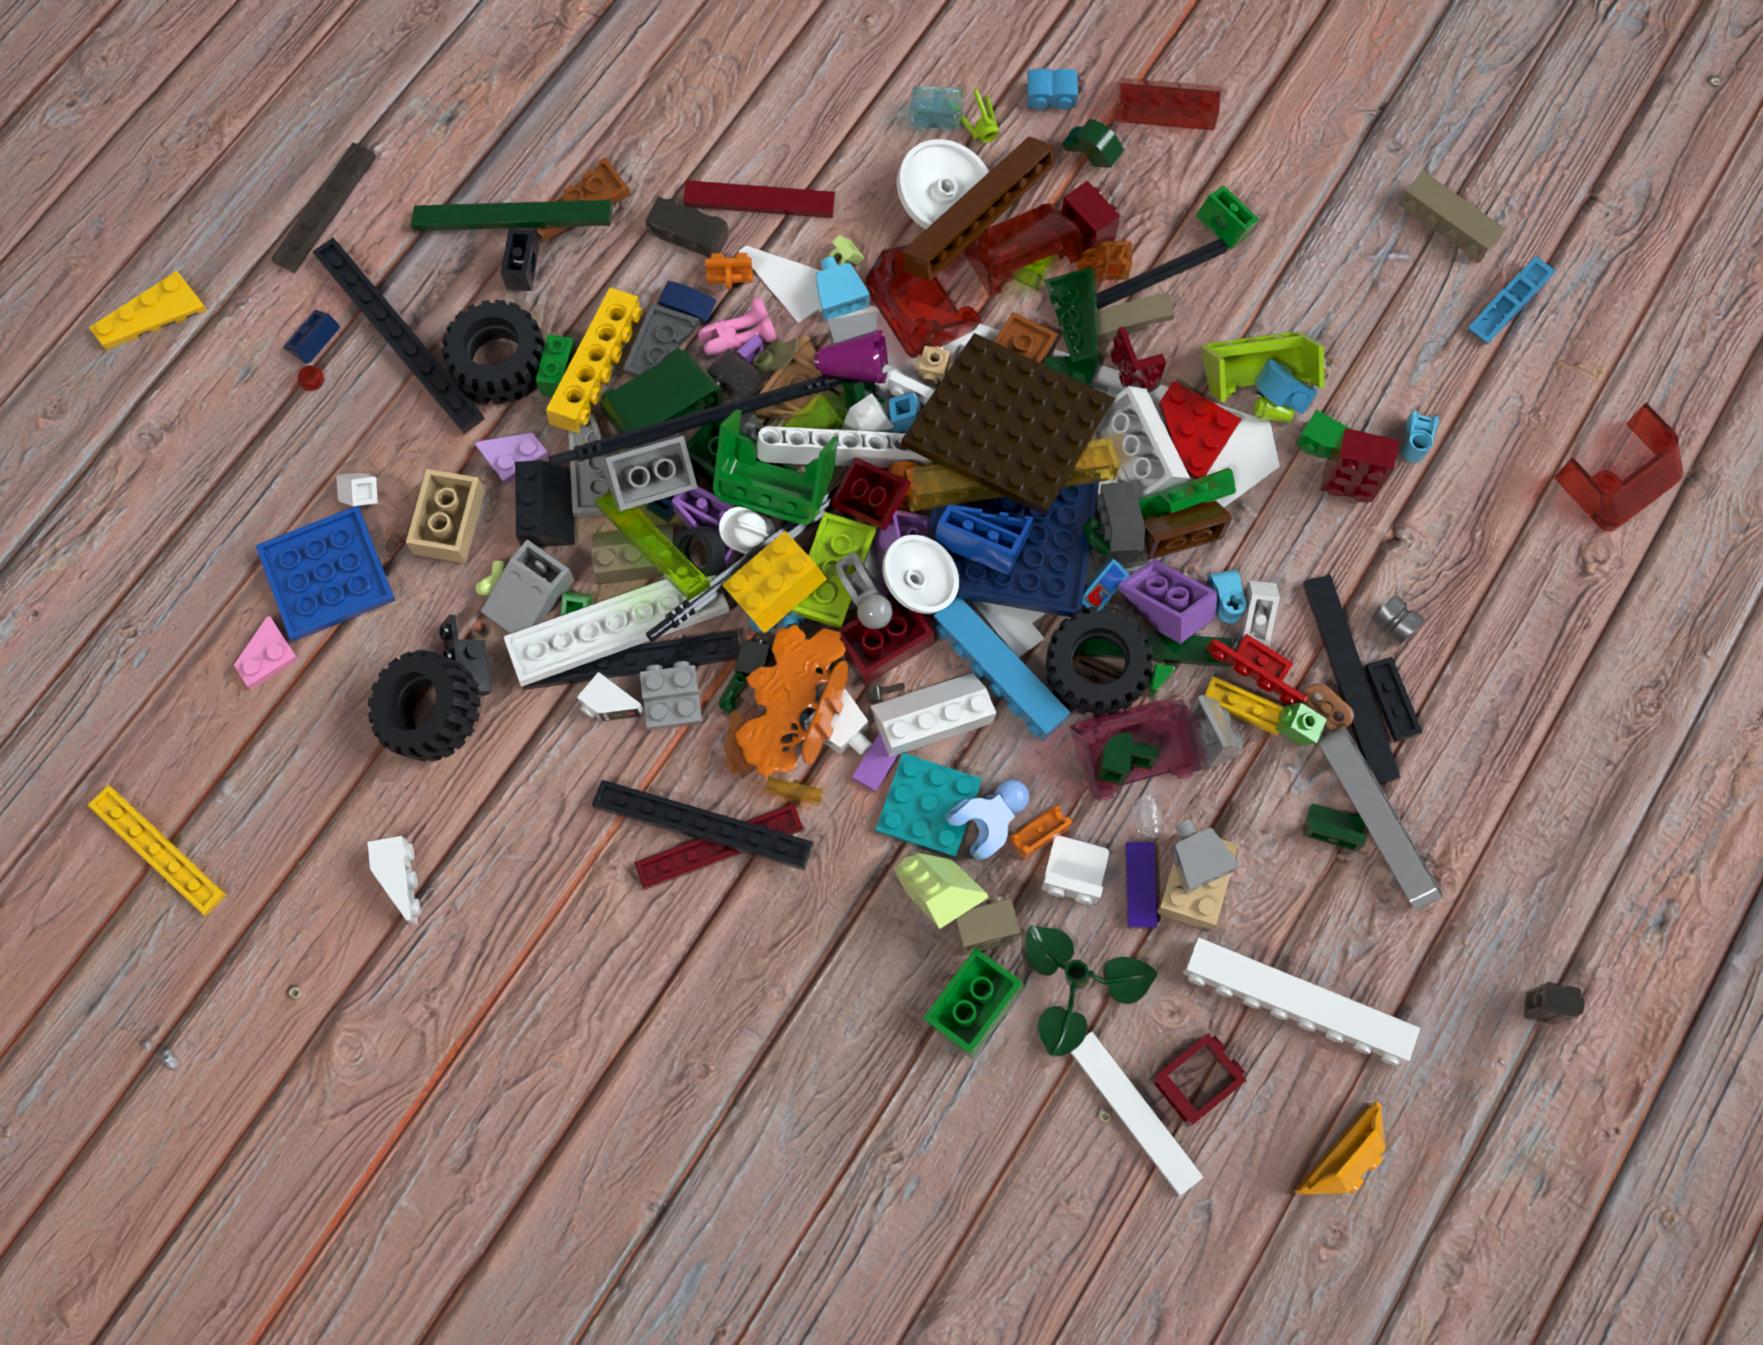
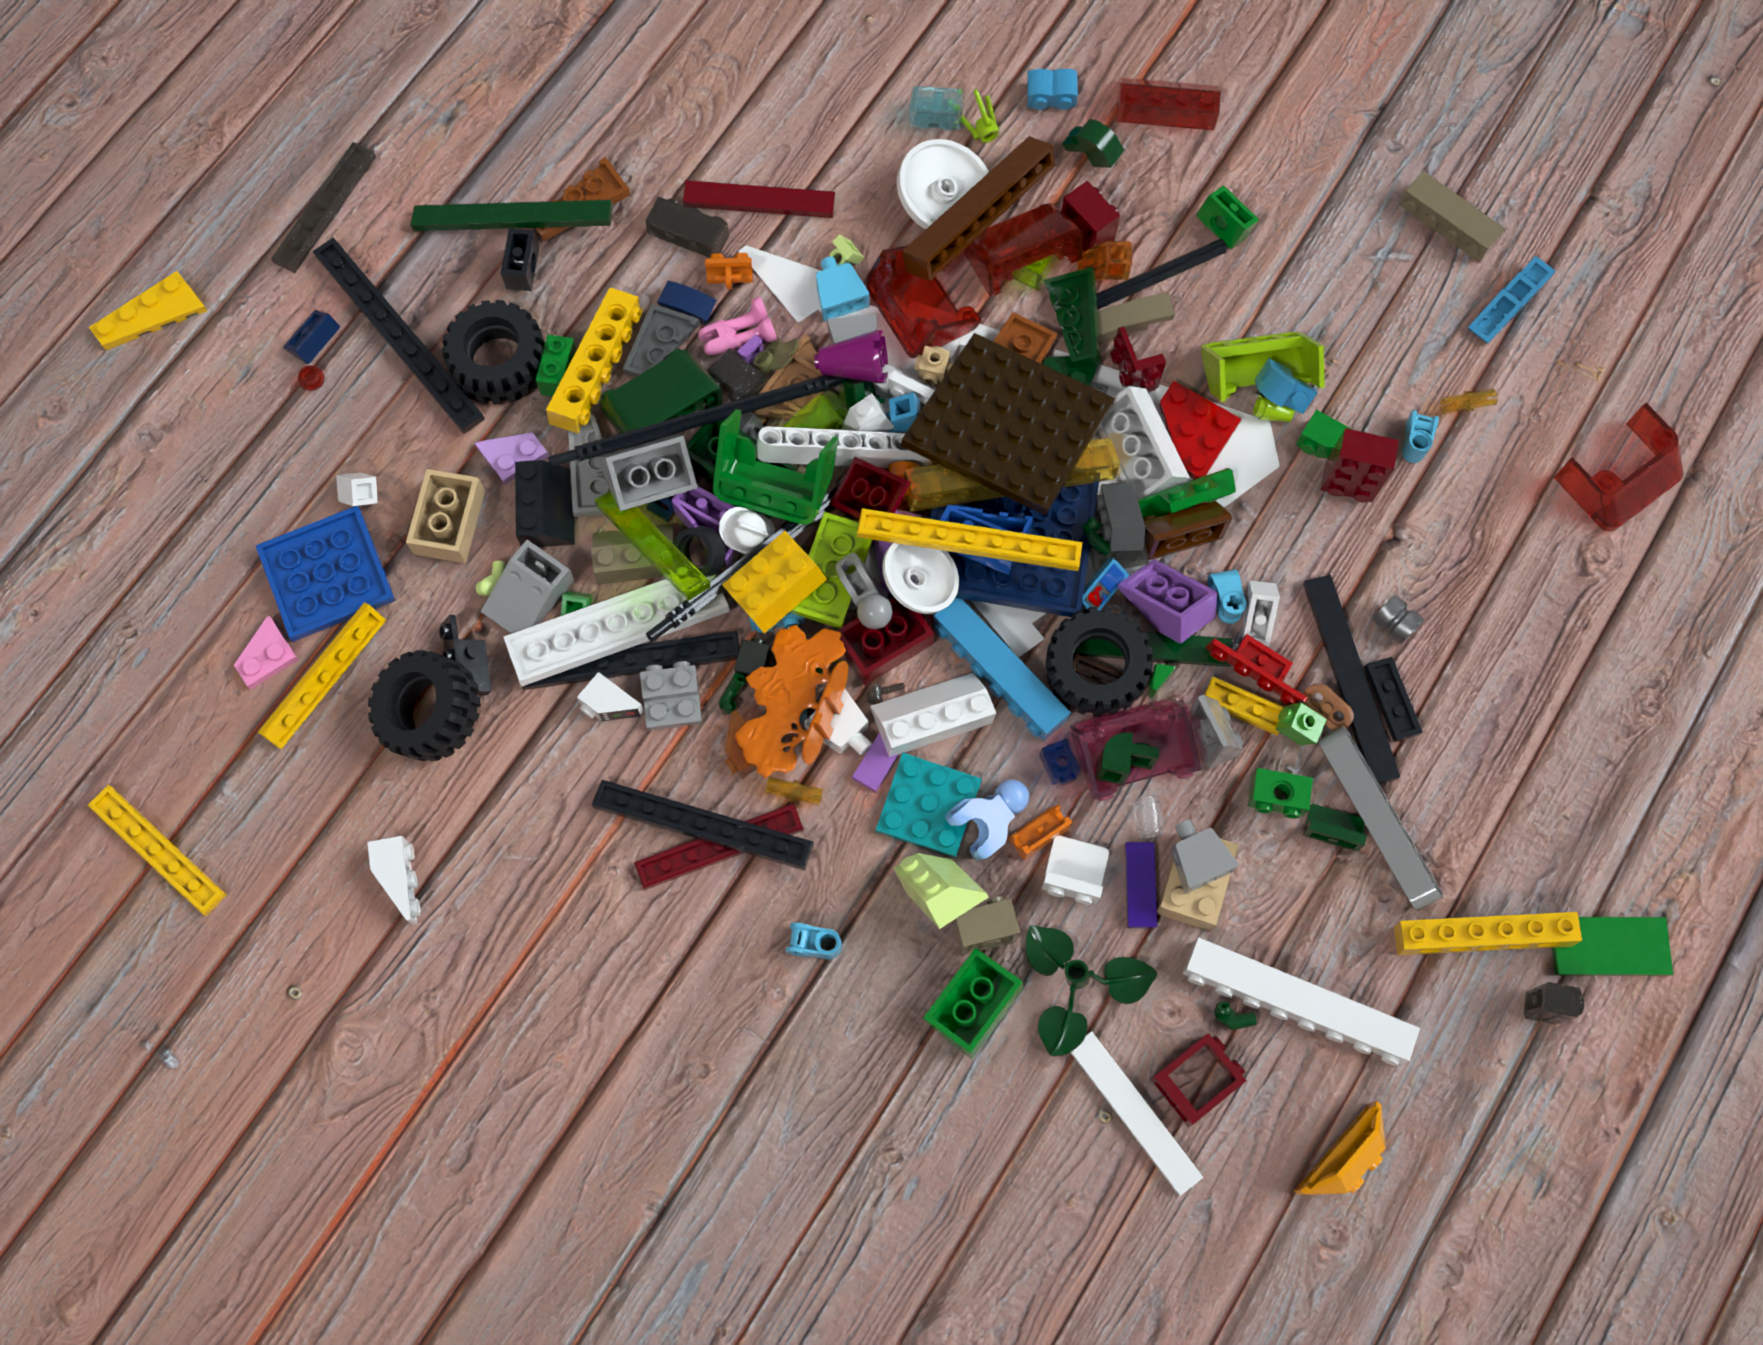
none -> yellow tile [258,602,386,749]
none -> medium azure piece [785,922,842,960]
none -> yellow tile [857,508,1082,571]
none -> clear blue brick [1039,738,1080,786]
none -> dark green arm [1214,1001,1257,1030]
none -> green brick [1247,768,1313,819]
none -> yellow brick [1394,912,1582,956]
none -> clear yellow pin [1440,388,1498,414]
none -> green tile [1552,917,1674,976]

